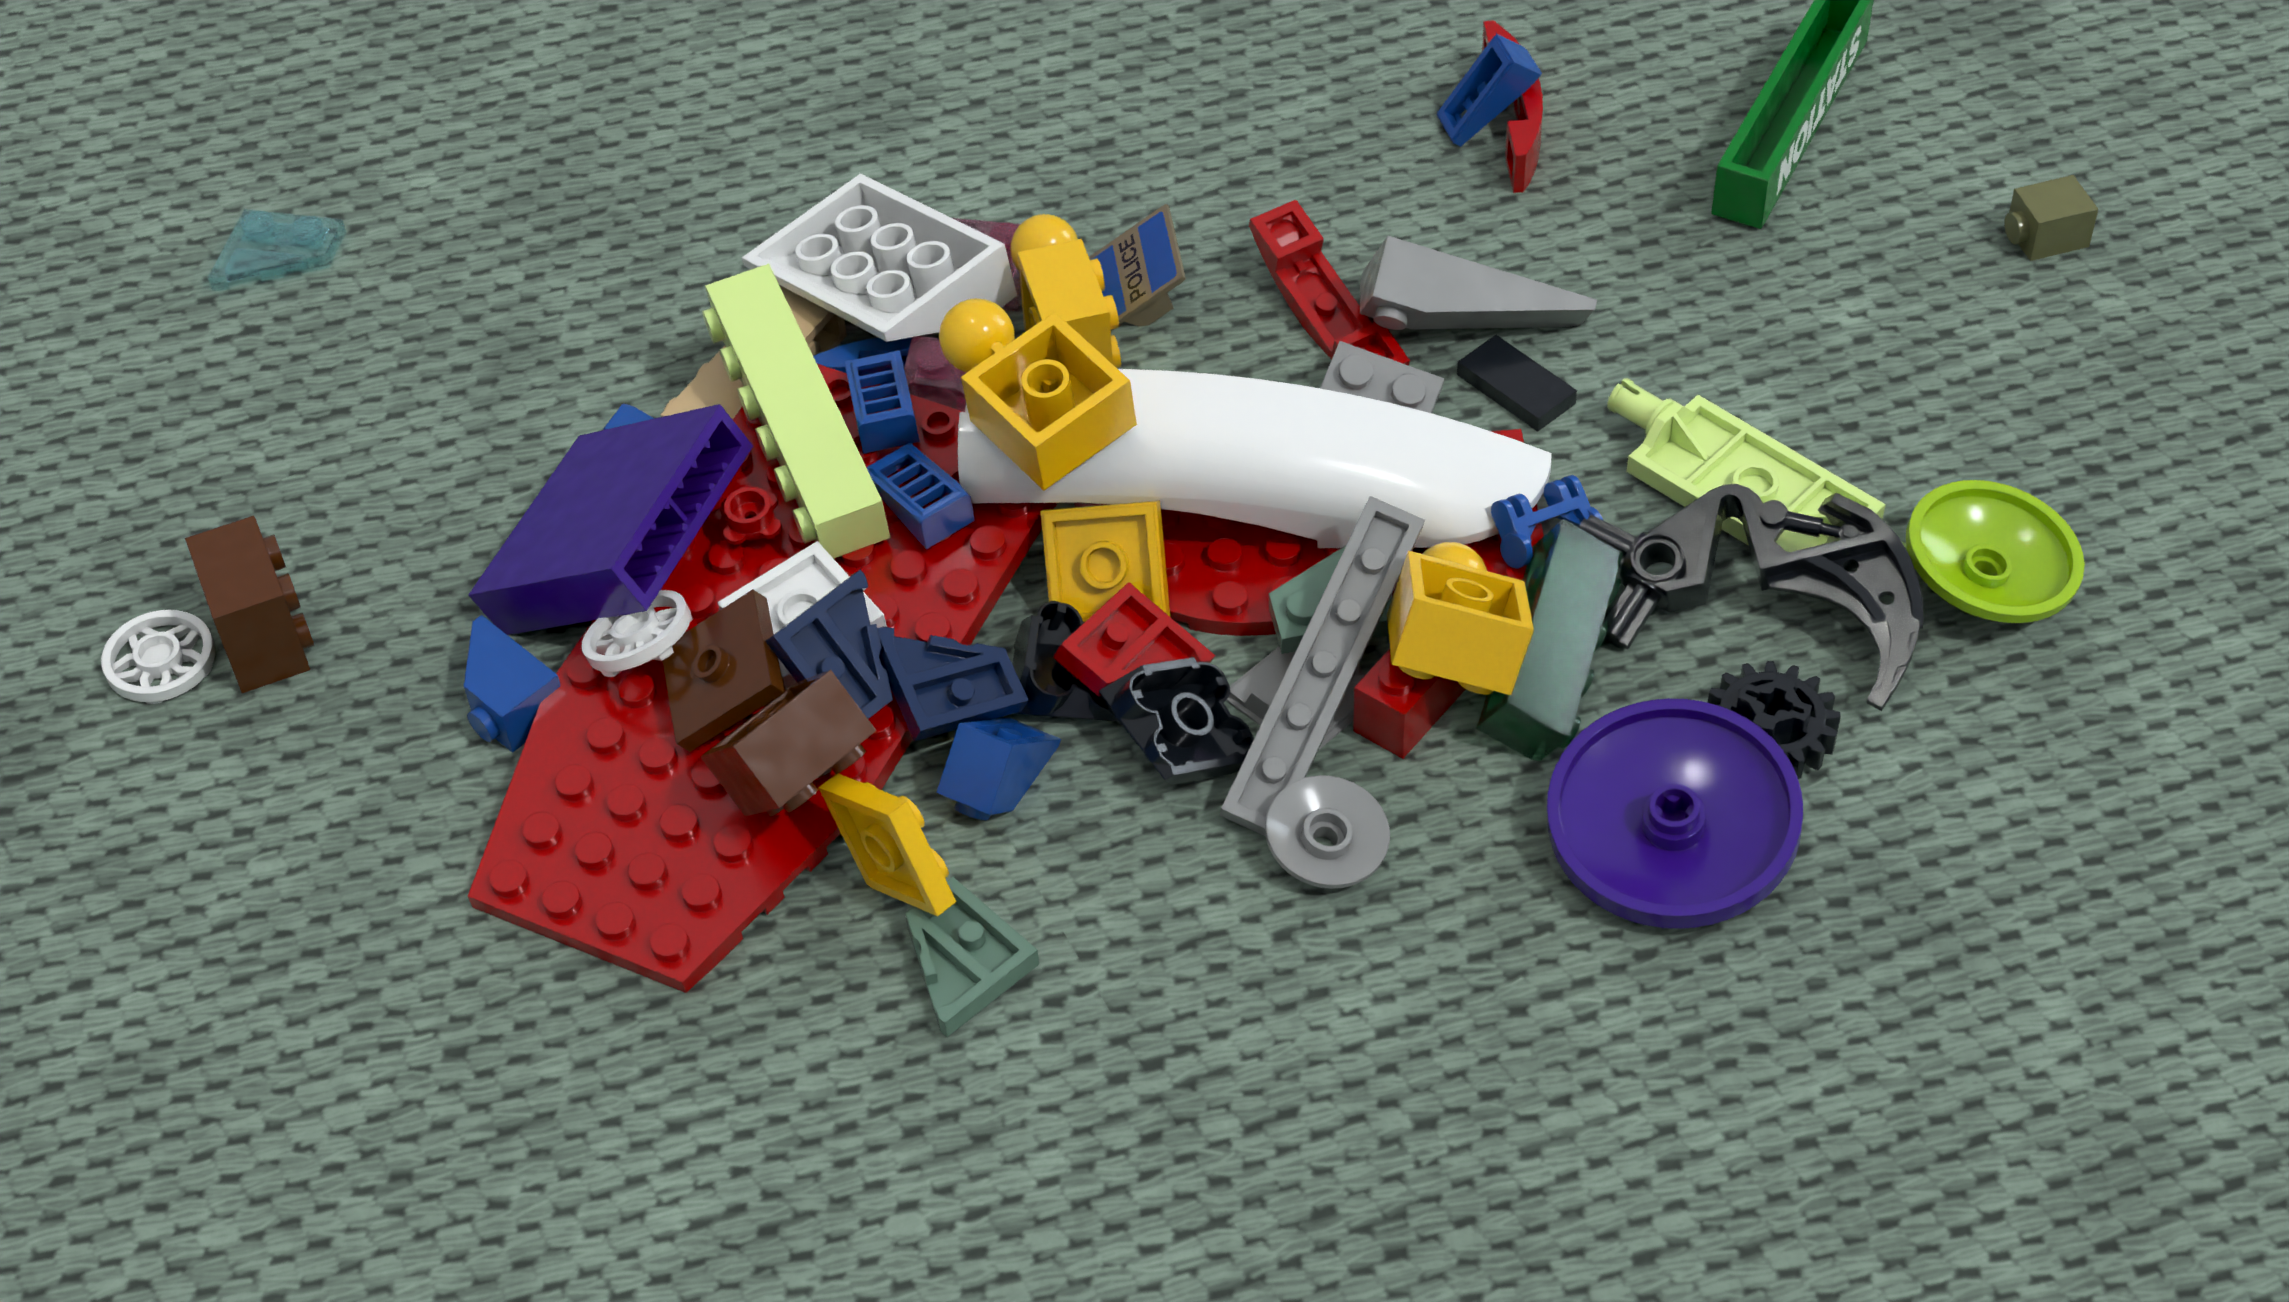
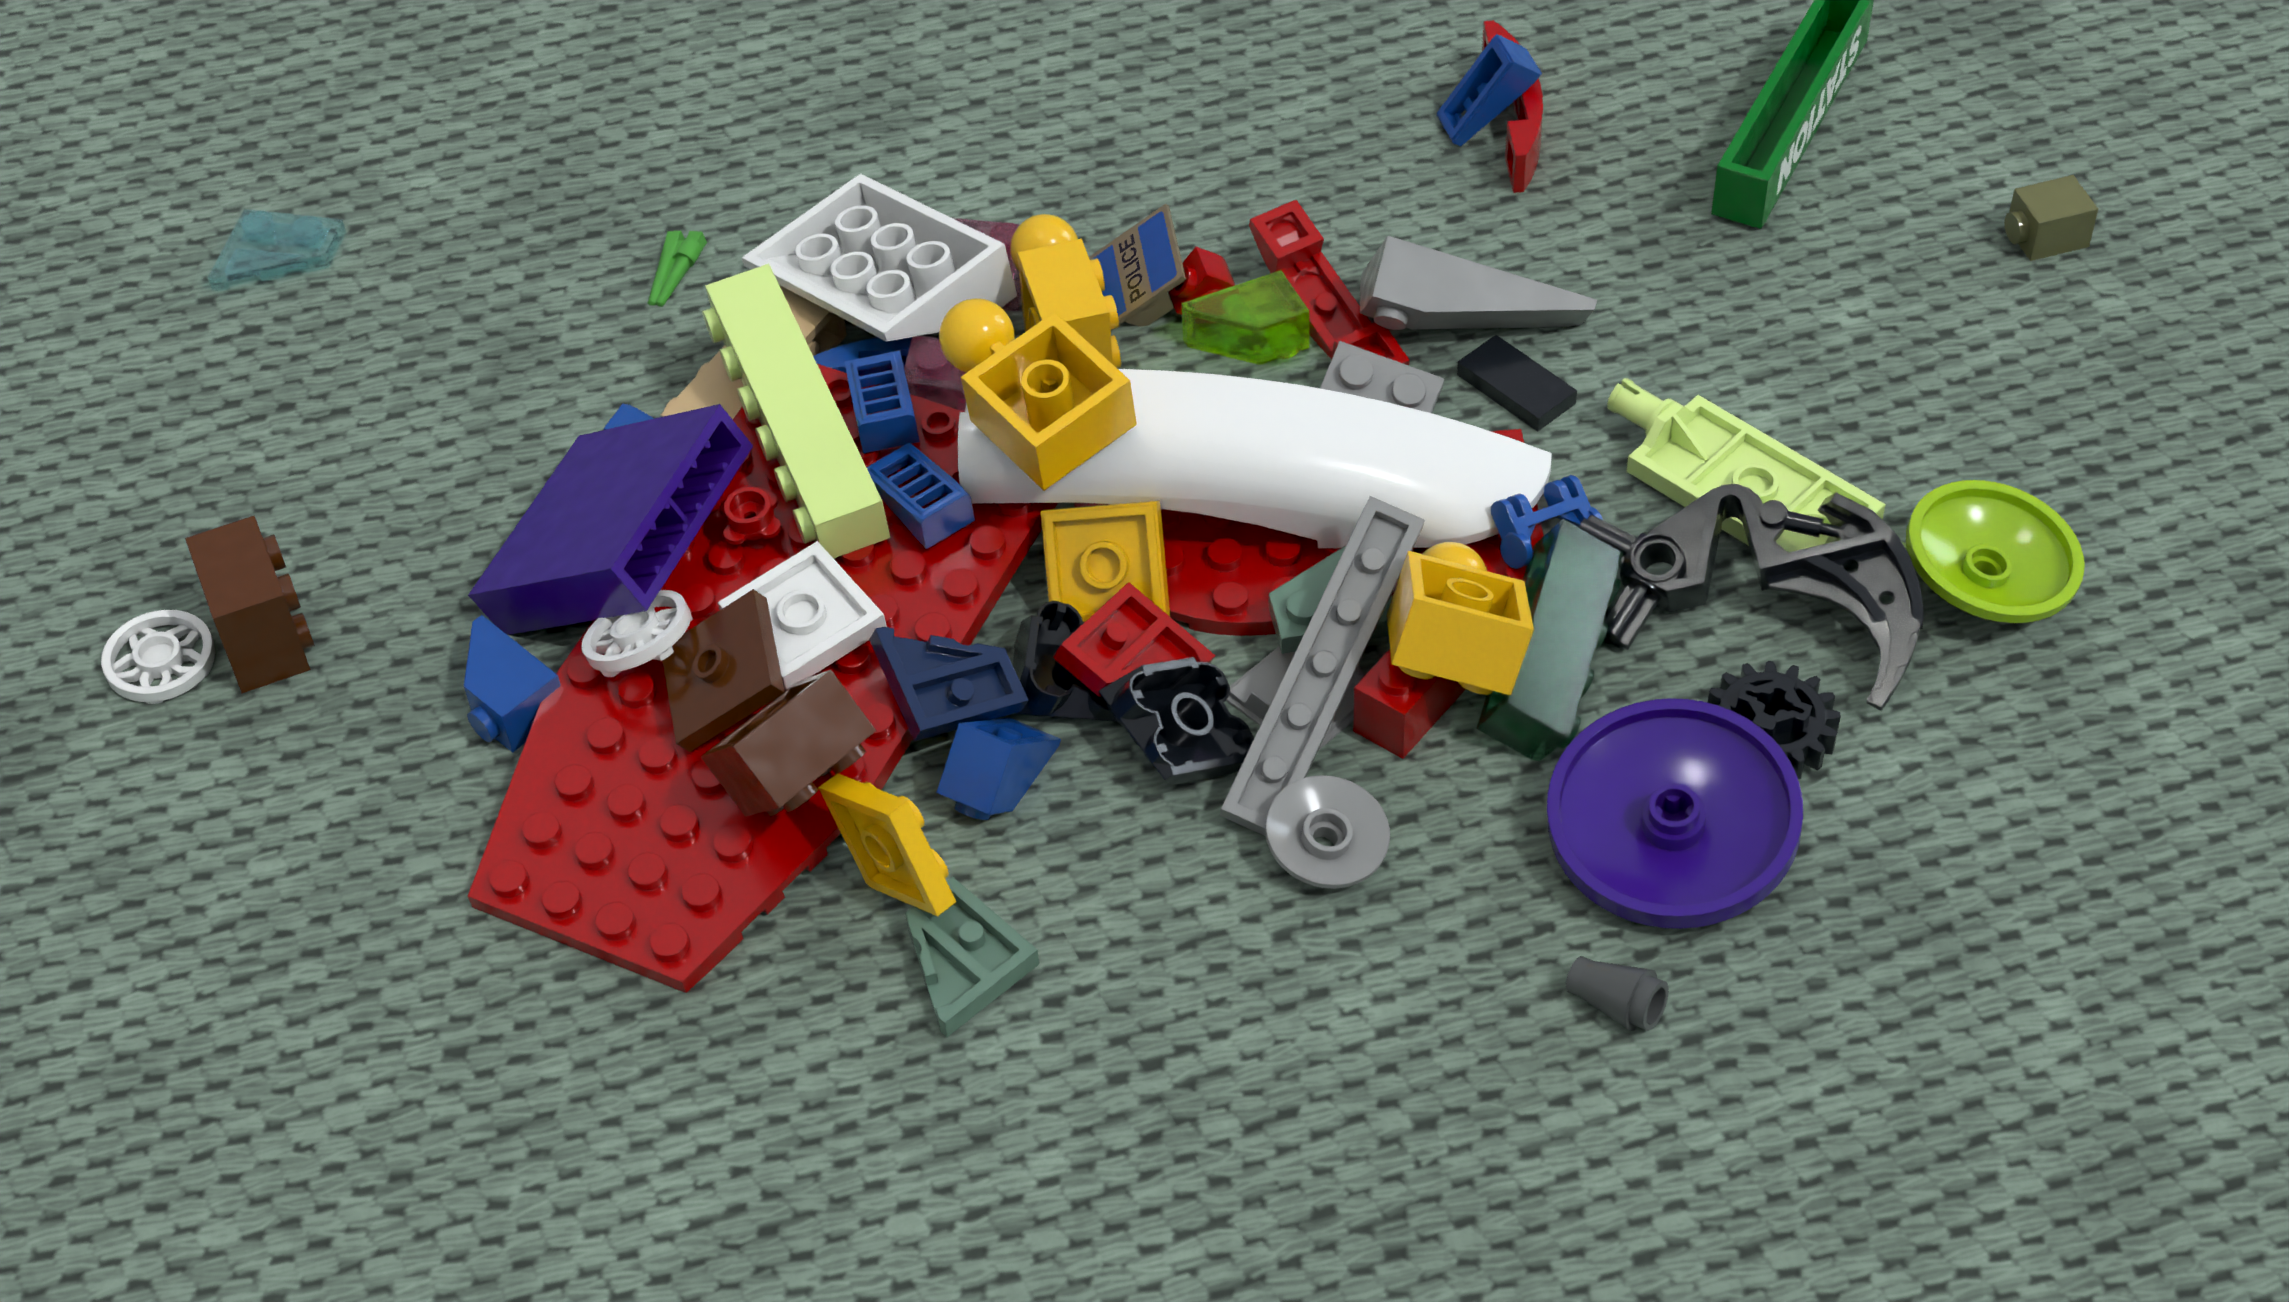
dark blue wing [766,569,893,719] -> none
none -> bright green piece [648,230,707,307]
none -> red plate [1168,246,1239,322]
none -> clear neon green slope [1182,270,1310,365]
none -> dark grey cone [1566,956,1669,1031]

